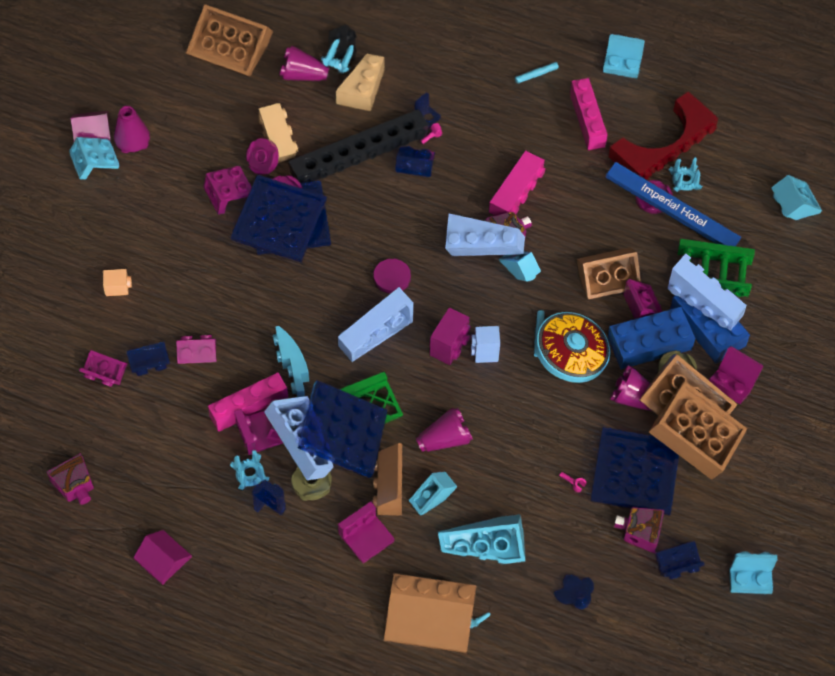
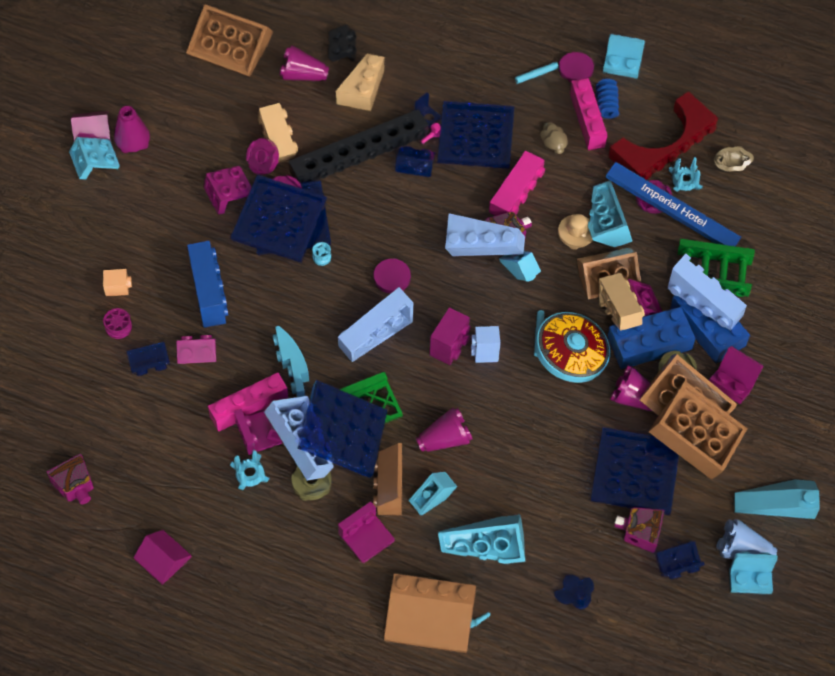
magenta bracket [79,350,127,387] -> none
clear blue bracket [252,479,286,515] -> none
medium azure piece [321,39,353,73] -> none
dark pink hand [560,472,587,492] -> none
medium azure slope [771,175,822,220] -> none
none -> magenta wheel [103,308,132,339]
none -> blue brick [187,240,229,328]
none -> medium azure wheel [312,242,331,266]
none -> clear blue plate [438,101,515,169]
none -> dark tan arm [540,121,568,154]
none -> tan plate [558,214,593,249]
none -> magenta tile [559,52,594,82]
none -> medium azure wedge [588,181,632,247]
none -> blue piece [596,79,619,119]
none -> tan wedge [599,273,645,331]
none -> dark tan arm [714,146,754,172]
none -> light blue cone [716,519,777,559]
none -> medium azure wedge [734,480,820,519]

